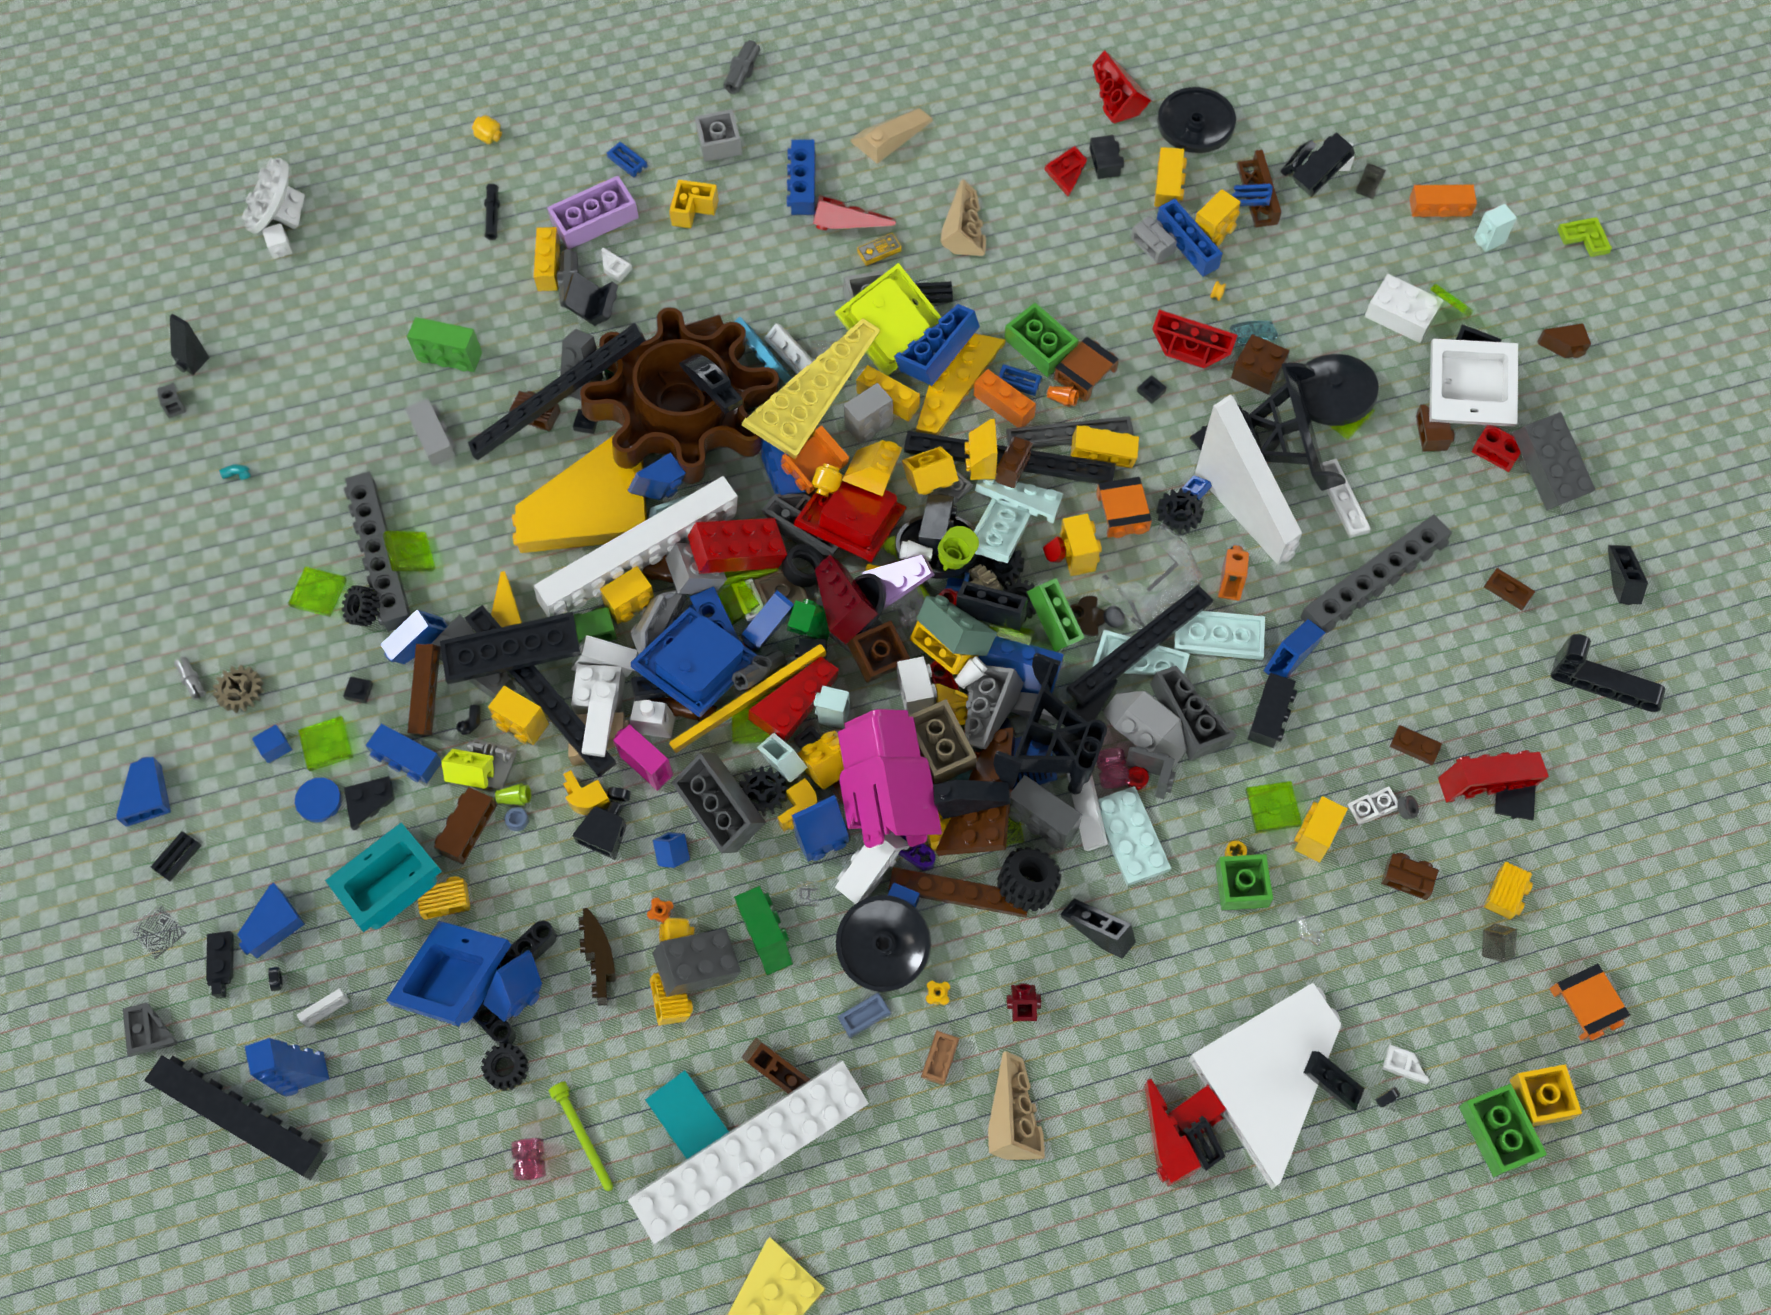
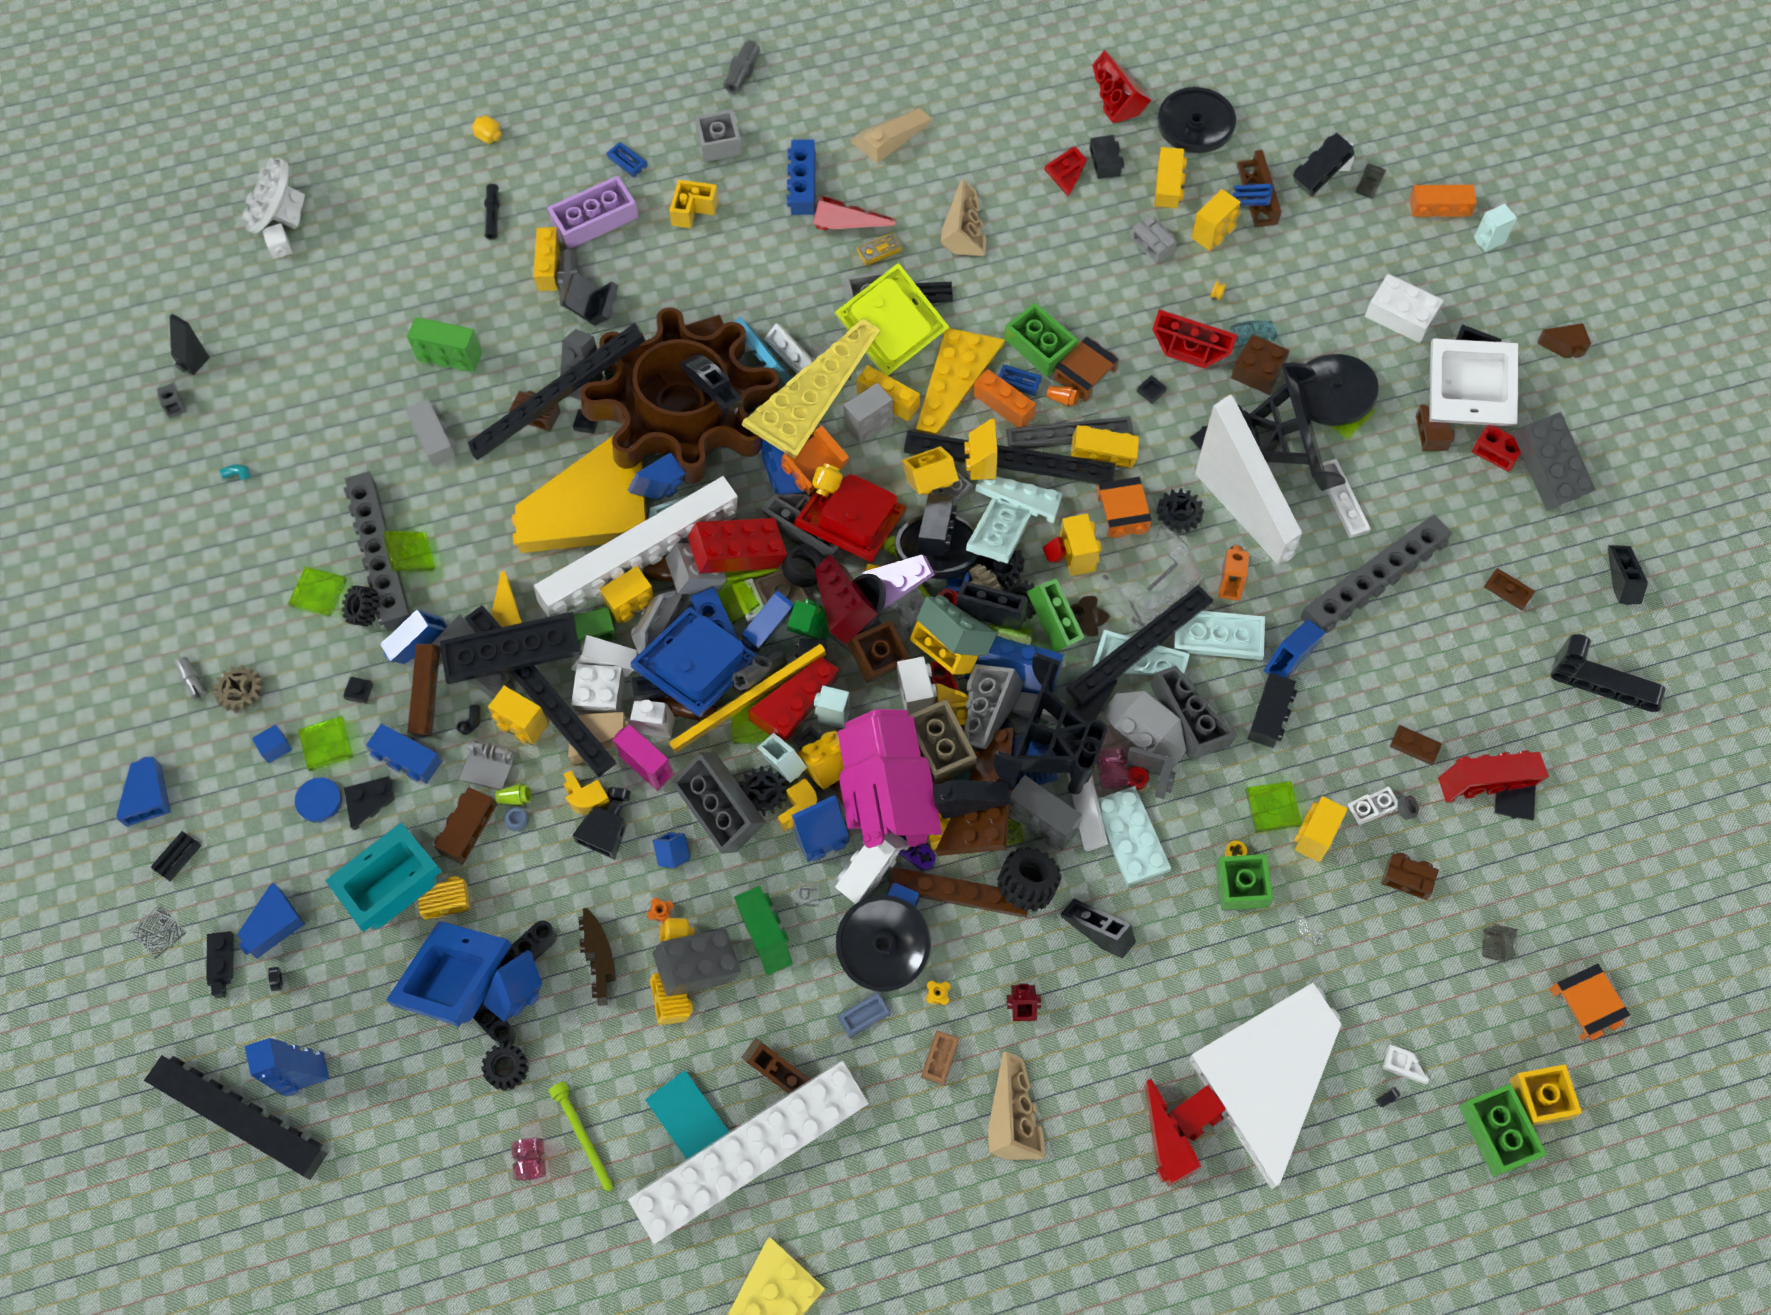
dark grey wing [123,1002,177,1057] -> none
white tile [297,988,350,1027] -> none
neon yellow hinge [441,749,494,789] -> none
white slope [582,681,618,757] -> none
white tile [601,248,633,282] -> none
yellow slope [842,440,902,496] -> none
blue wedge [894,304,980,386] -> none
white cone [899,540,933,561] -> none
lime piece [938,526,979,571] -> none
white cone [954,656,988,689] -> none
reddish brown brick [995,436,1033,488] -> none
black piece [1104,606,1125,628] -> none
blue brick [1156,199,1223,277] -> none
blue tile [1182,475,1212,501] -> none
black tile [1183,1116,1226,1171] -> none
black tile [1280,140,1316,176] -> none
black plate [1303,1051,1364,1111] -> none
clear neon green tile [1430,284,1473,317] -> none
yellow brick [1484,862,1533,920] -> none
lime plate [1557,217,1612,257] -> none

